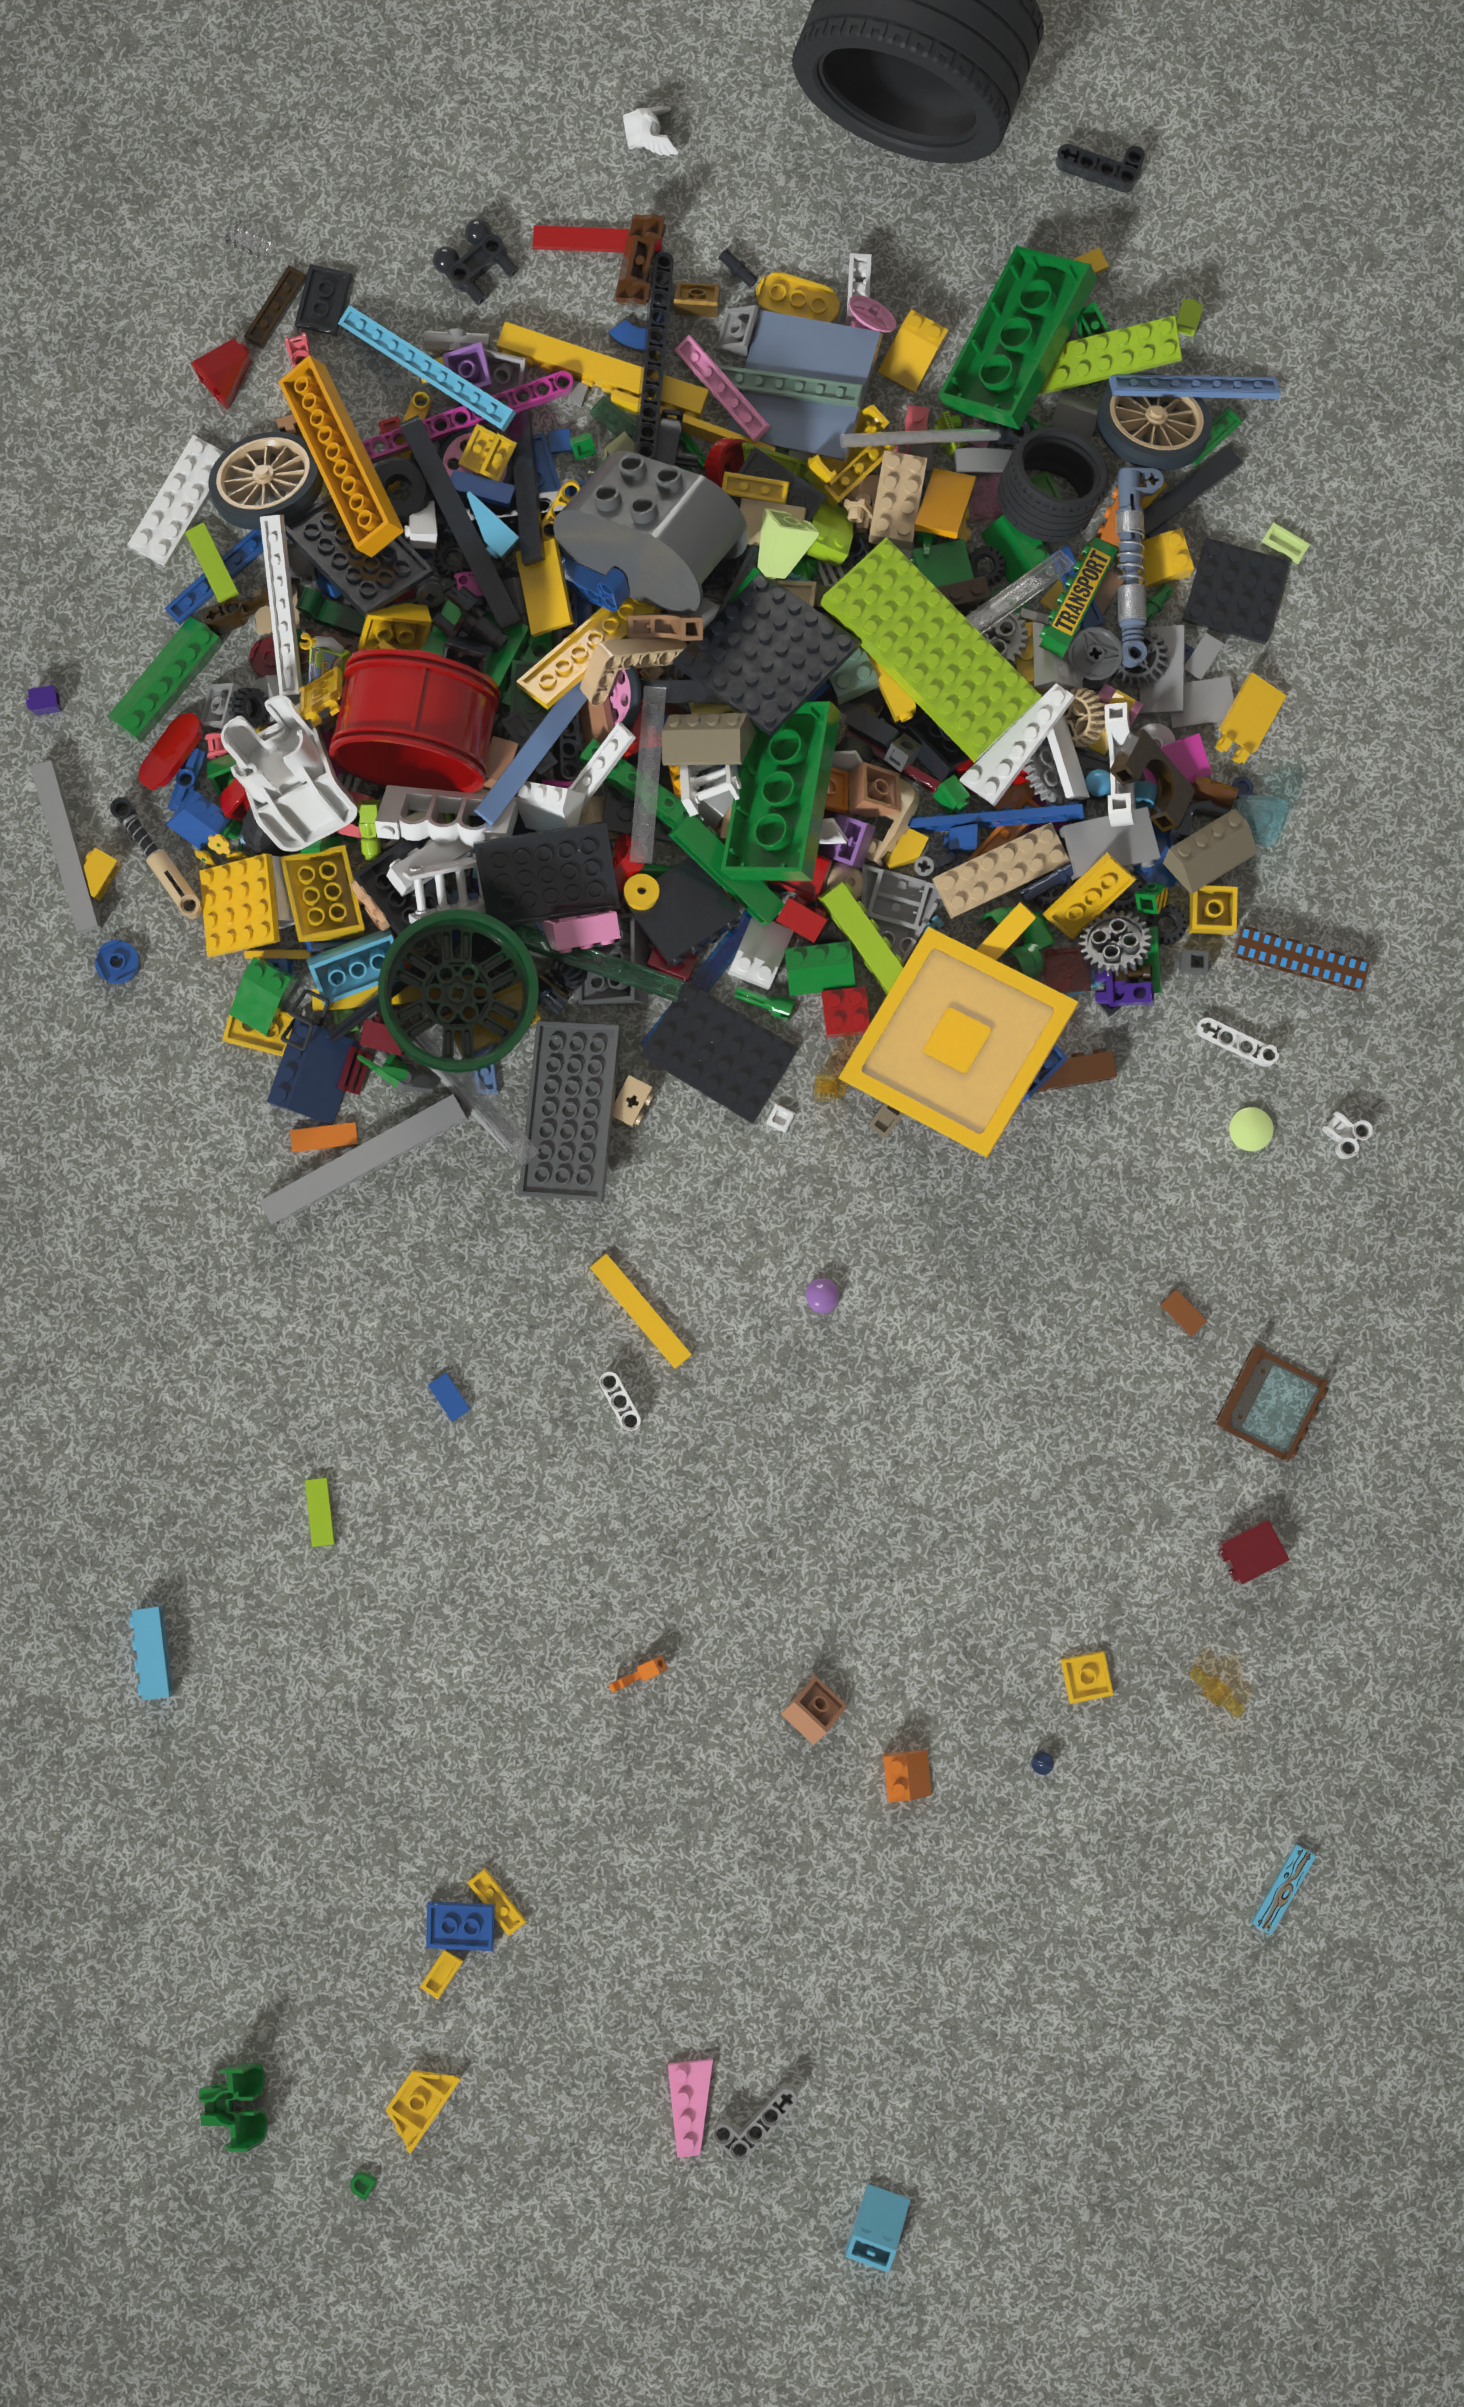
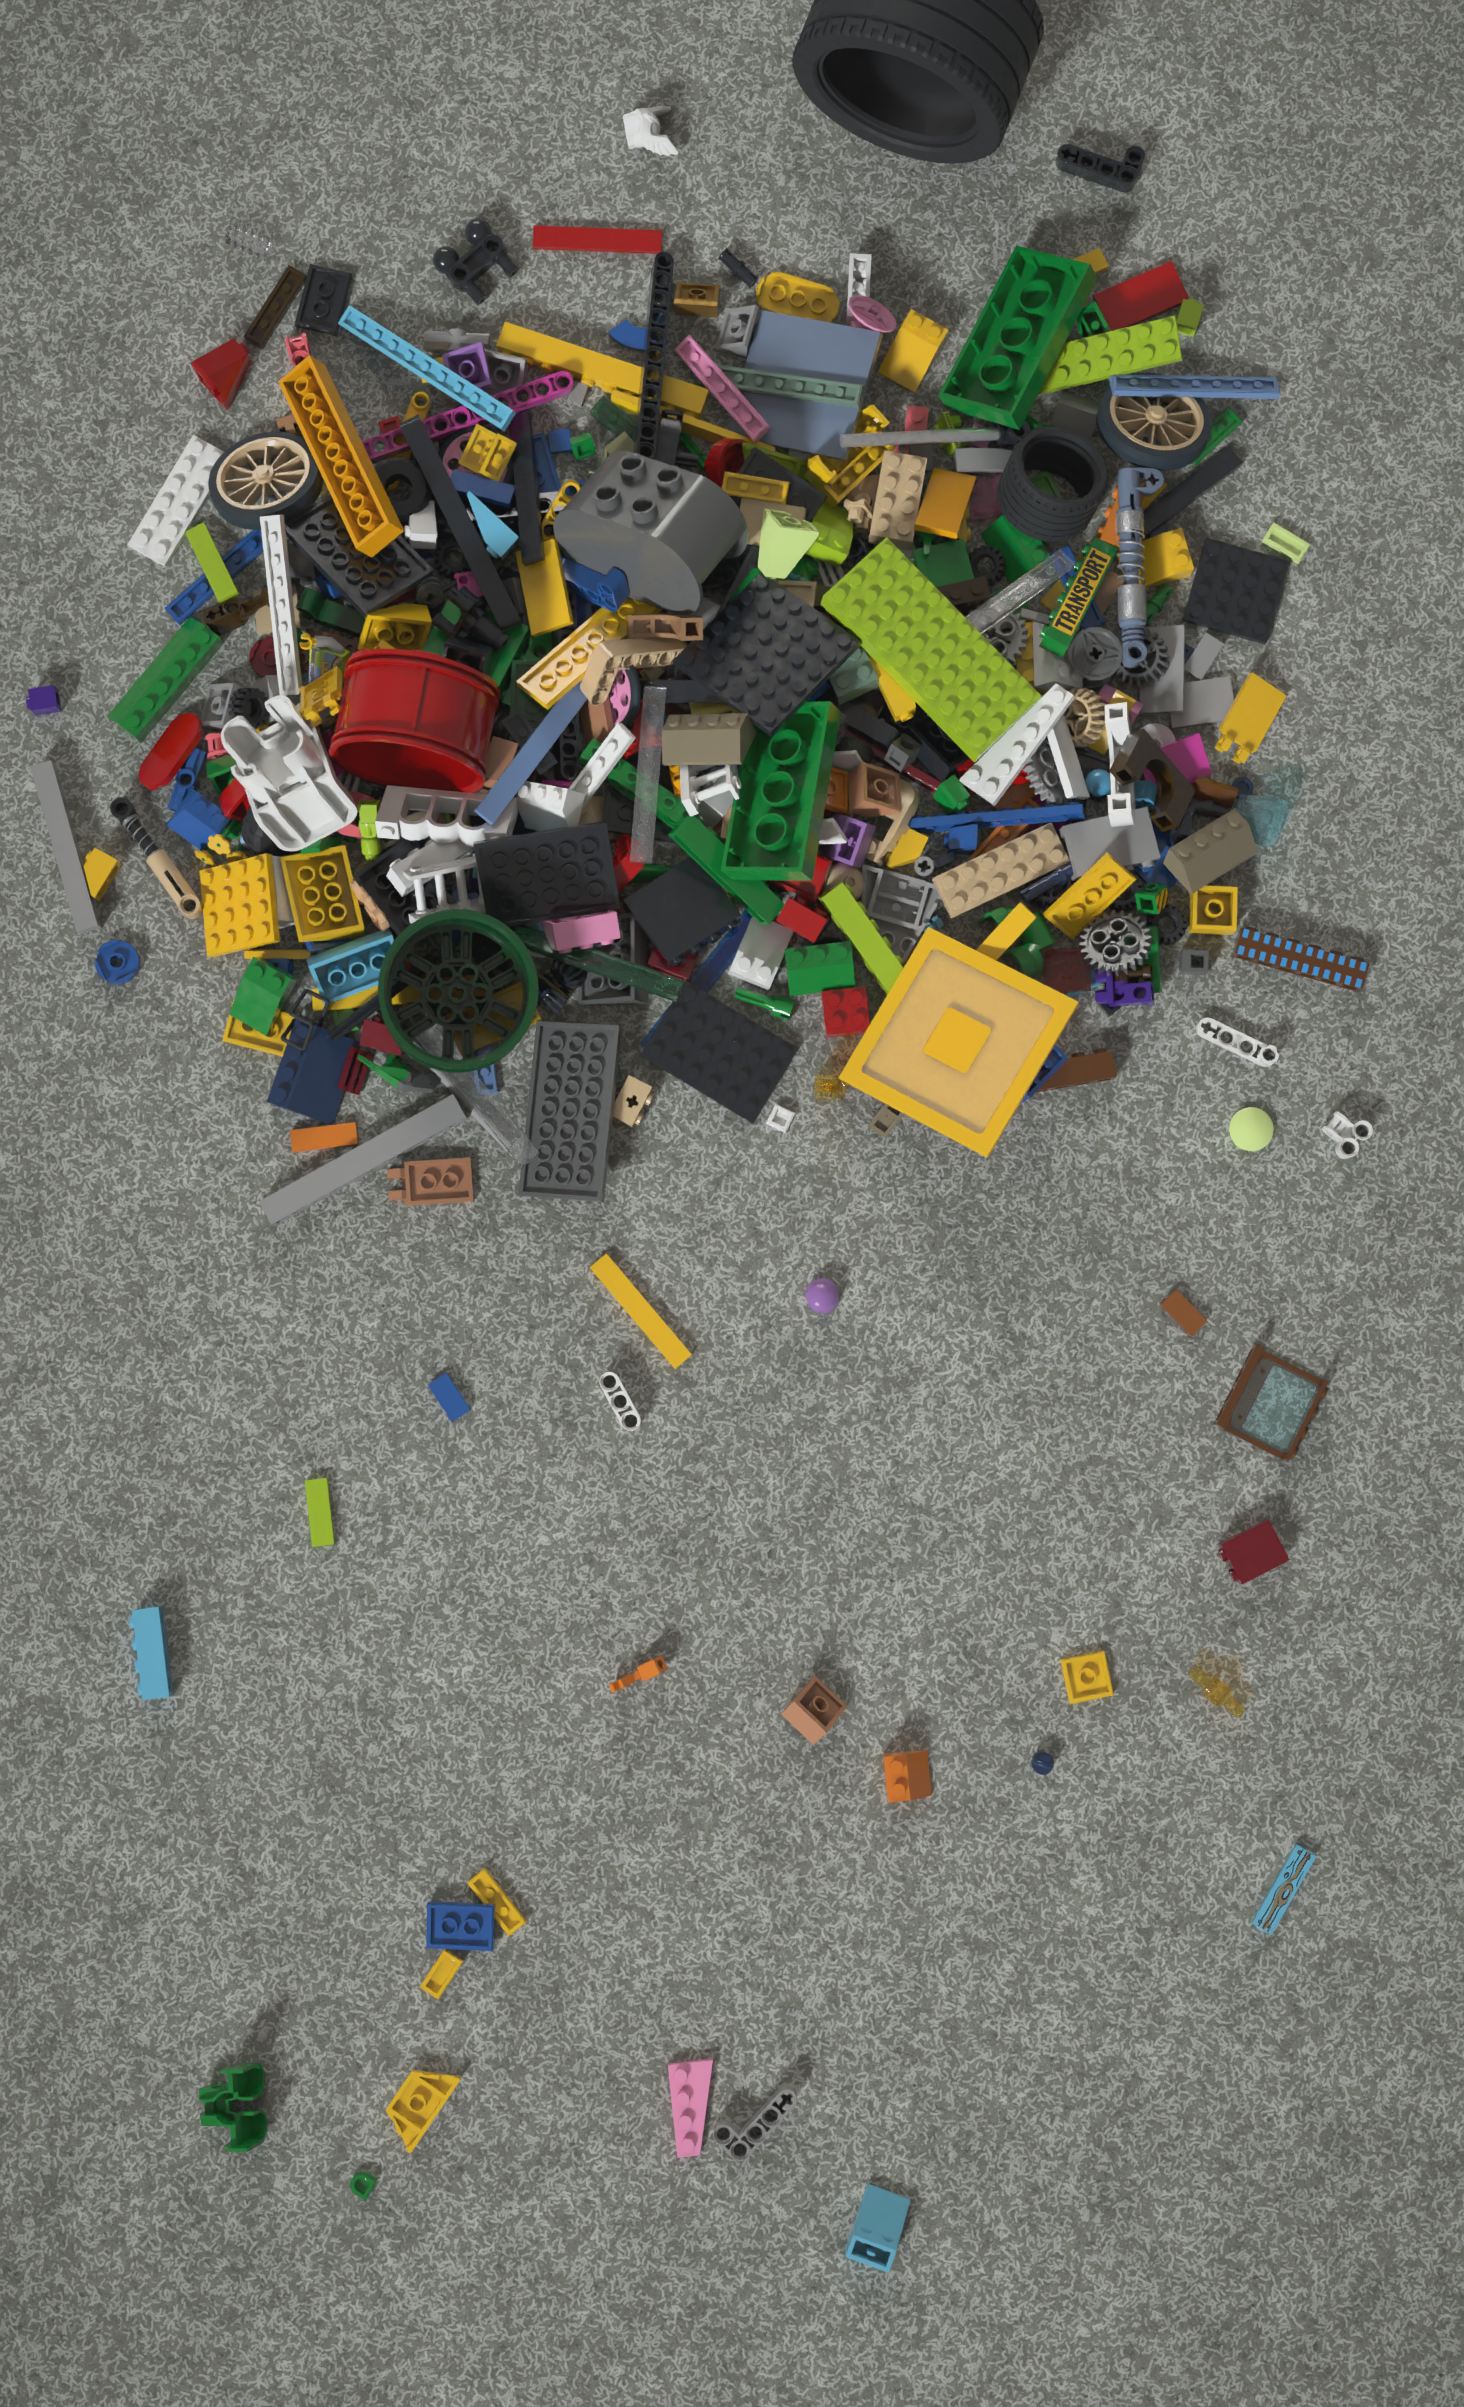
reddish brown bracket [613,214,666,307] -> none
yellow piece [624,874,660,910] -> none
none -> nougat tile [387,1157,473,1206]
none -> red tile [1093,261,1190,331]

